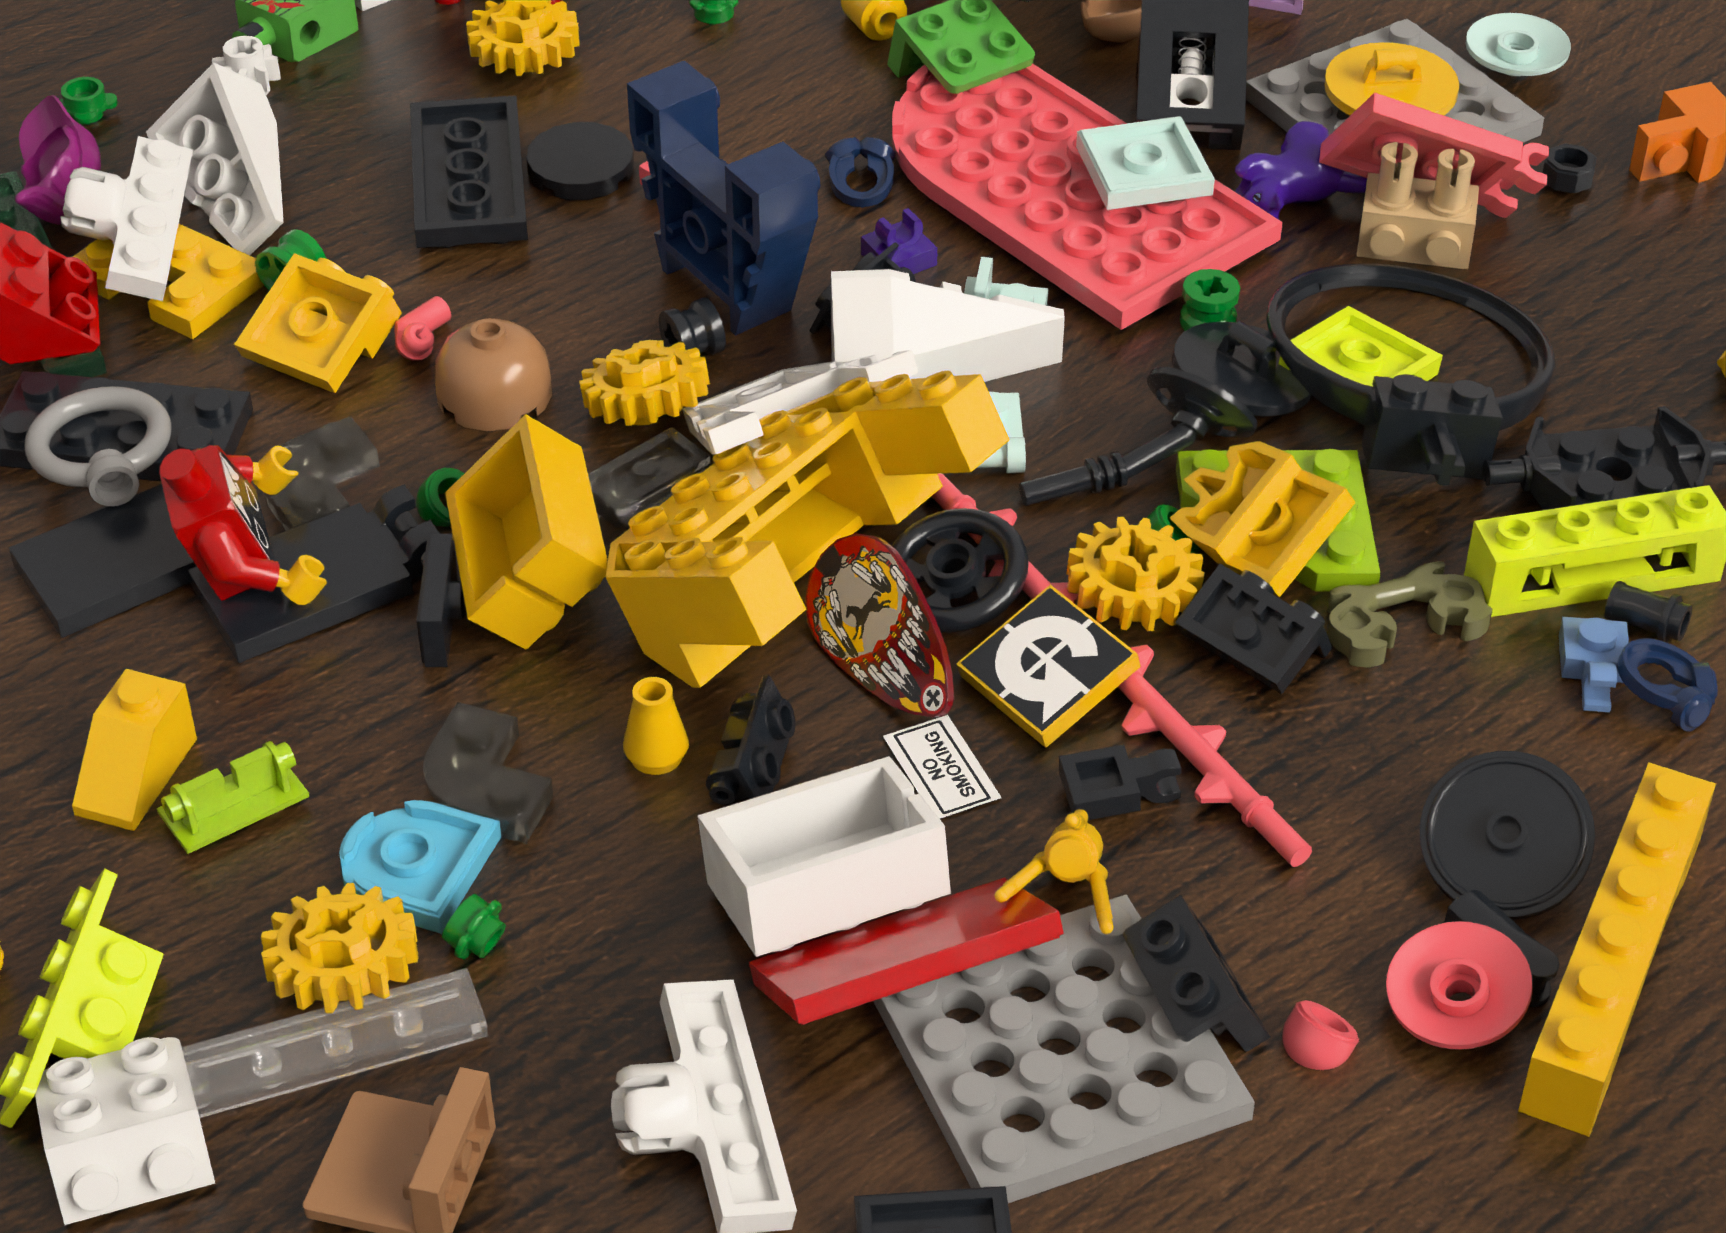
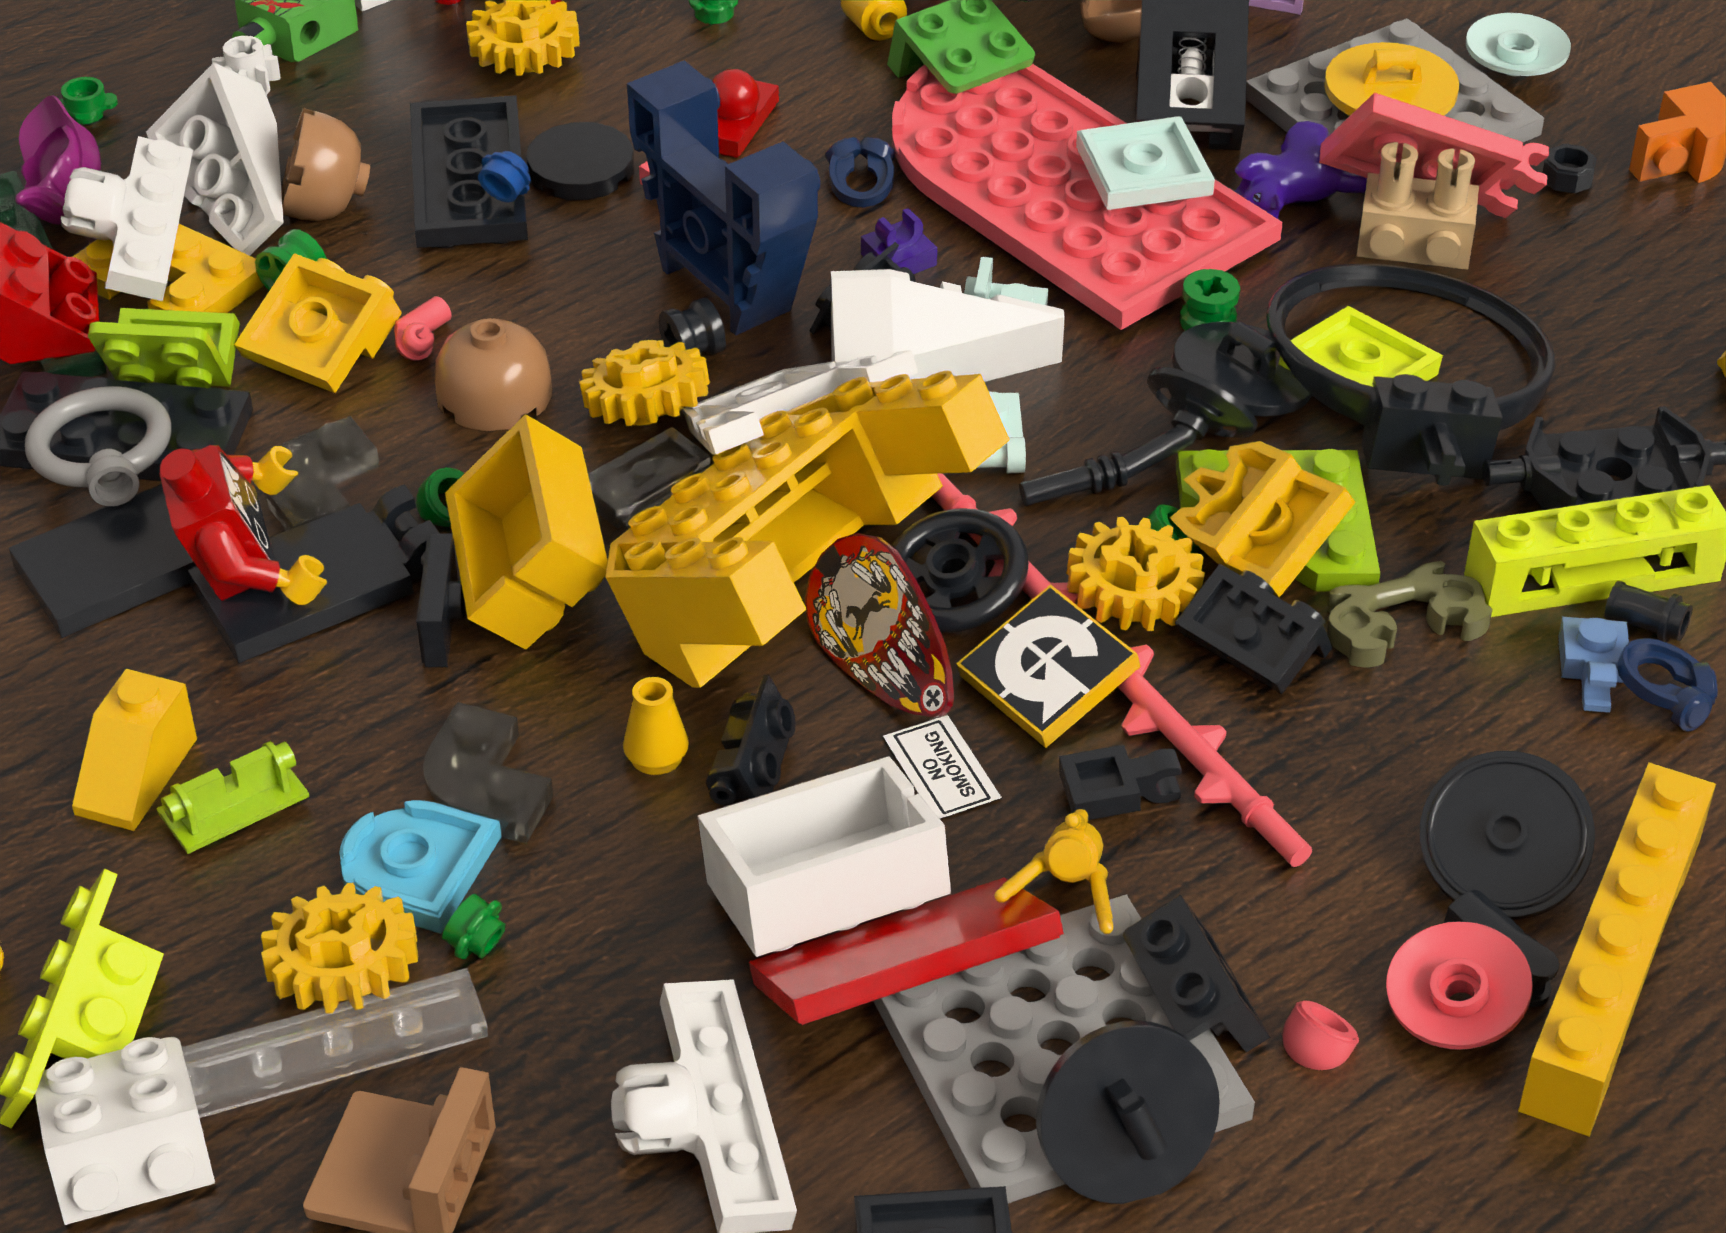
none -> lime bracket [88,308,240,388]
none -> medium nougat cylinder [281,108,370,221]
none -> blue plate [478,151,531,203]
none -> red tile [712,69,779,158]
none -> black shield [1036,1021,1220,1204]

